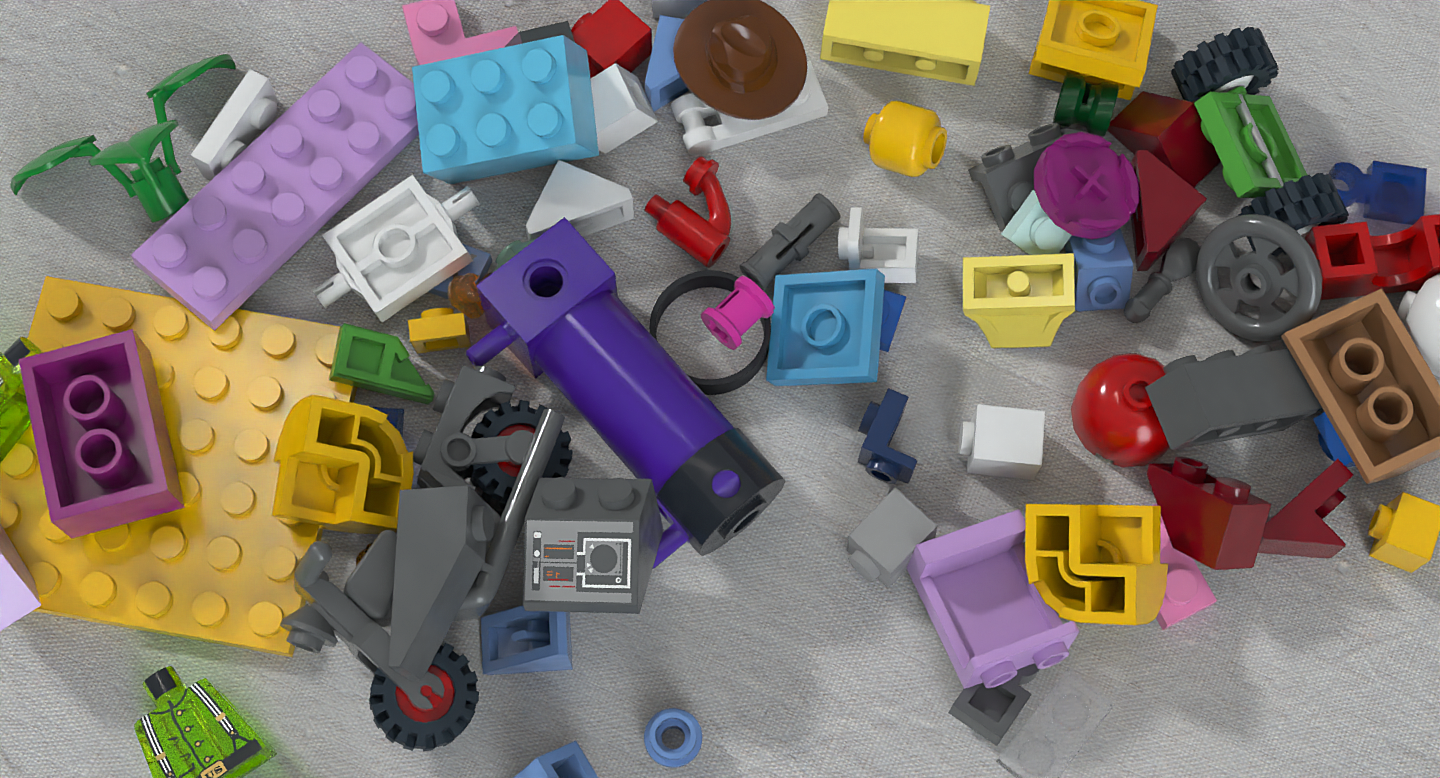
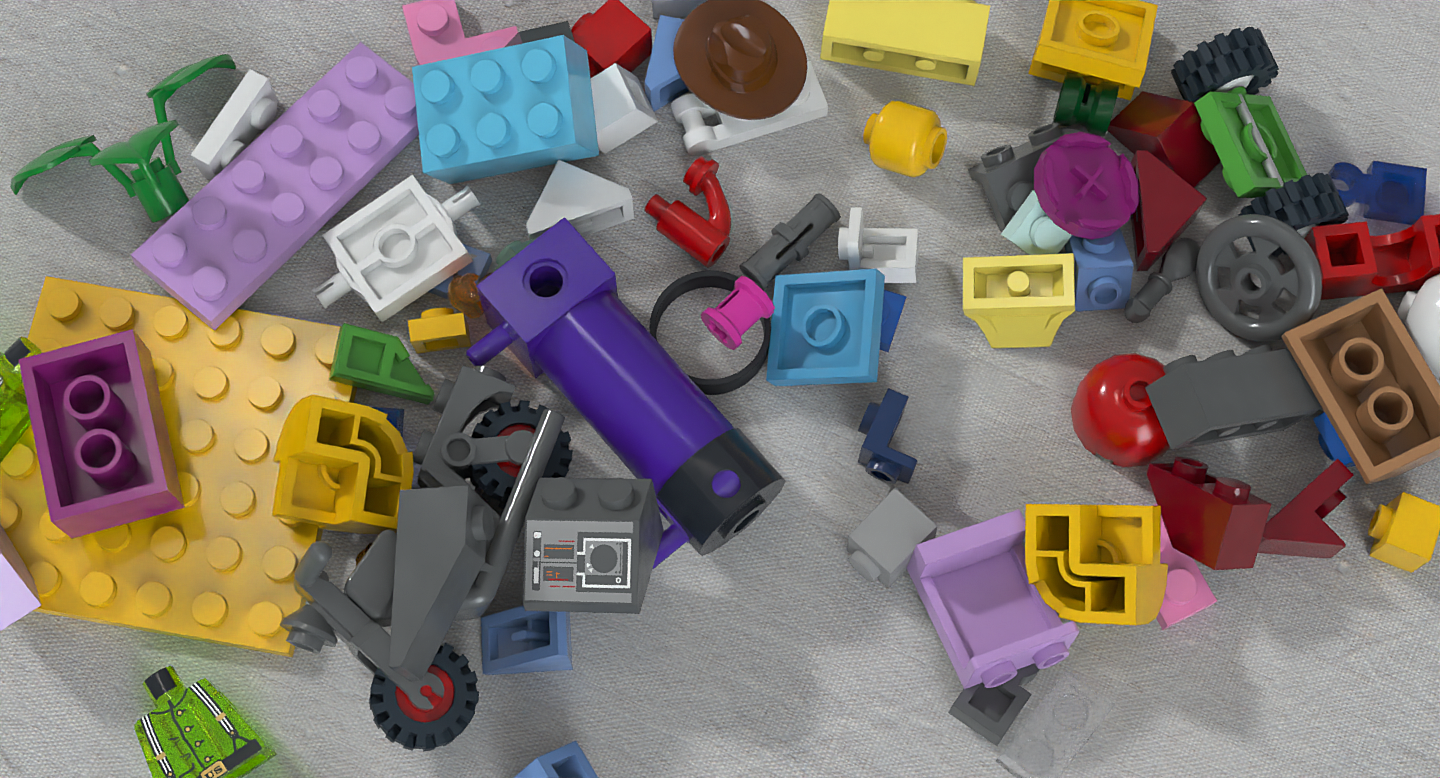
medium blue plate [644,708,702,768] -> none
white brick [959,404,1045,480] -> none

